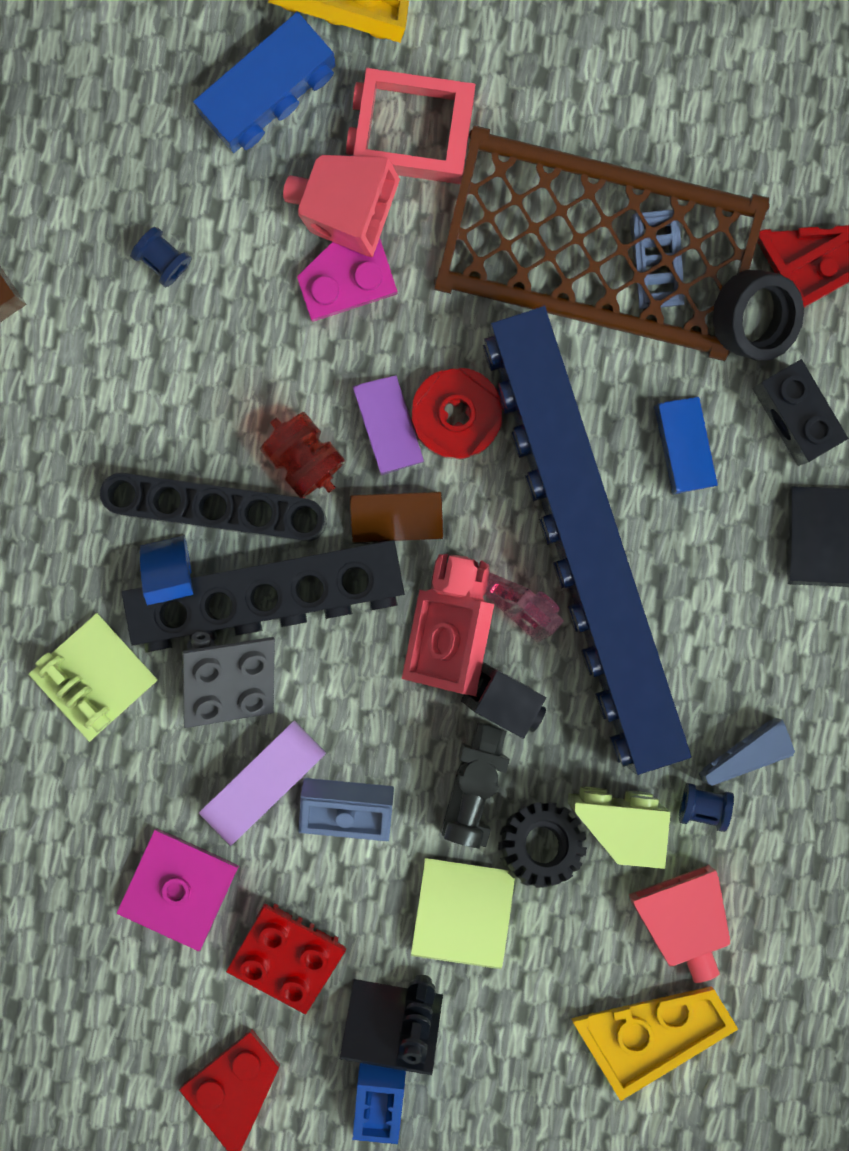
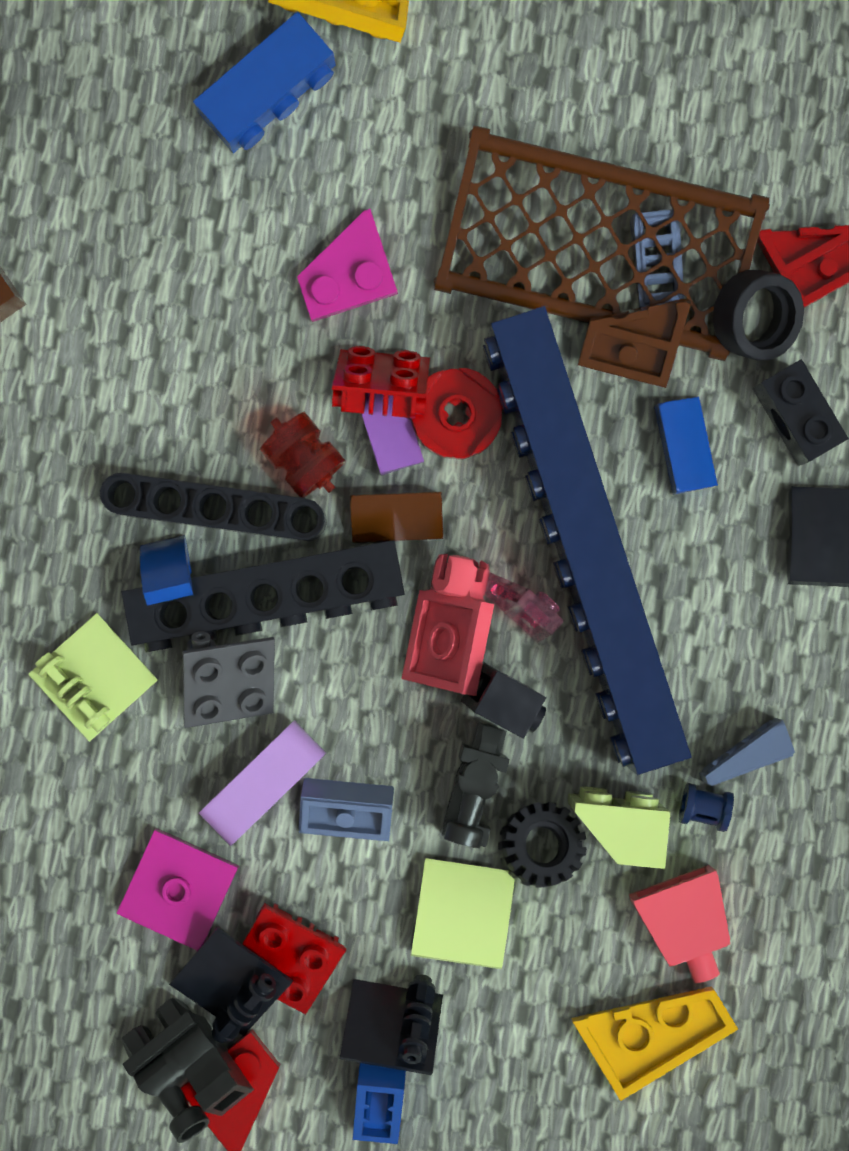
dark blue bush [130,227,192,288] -> none
coral torso [283,155,400,257] -> none
coral window [346,68,476,185] -> none
none -> pearl dark grey hips [121,998,254,1143]
none -> black hinge [169,927,293,1043]
none -> red hinge [332,346,430,419]
none -> reddish brown wing [578,299,691,388]

